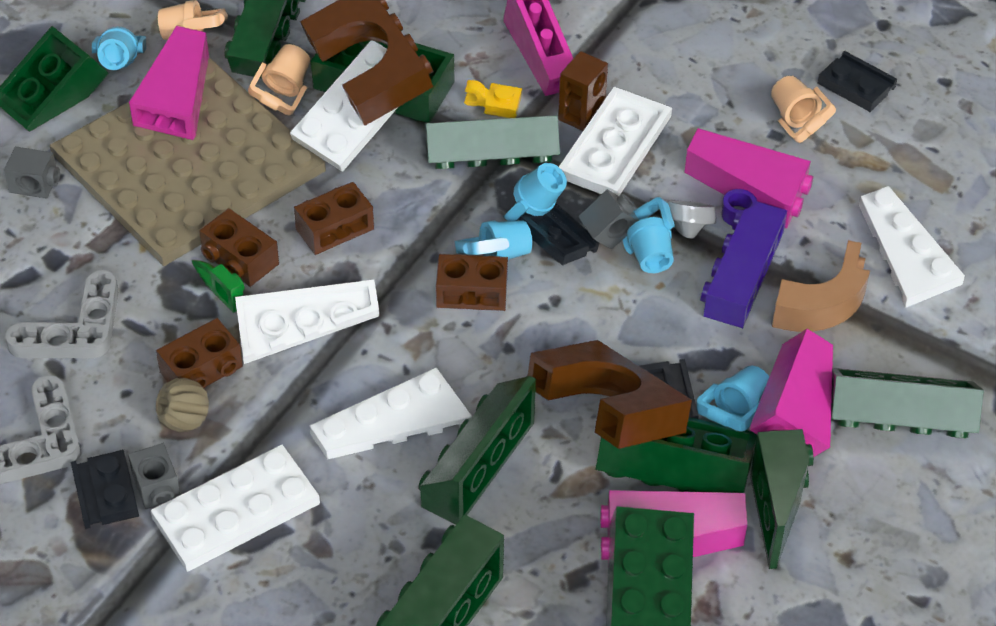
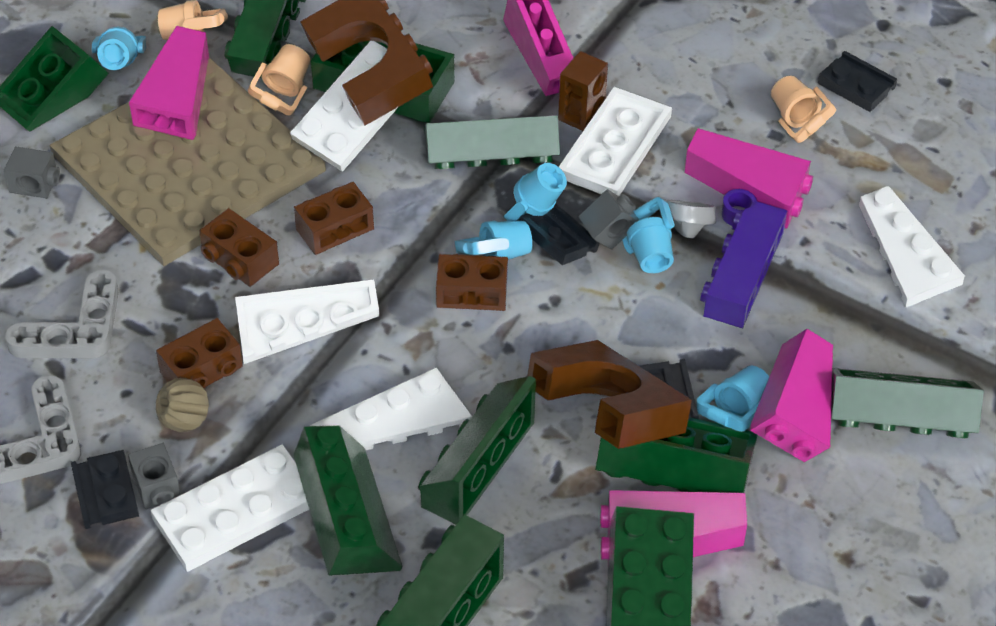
green plate [191,260,245,313] -> none
yellow plate [464,80,522,118] -> none
dark green slope [750,429,814,569] -> none
medium nougat arch [772,240,870,332] -> none
none -> dark green slope [294,425,403,576]

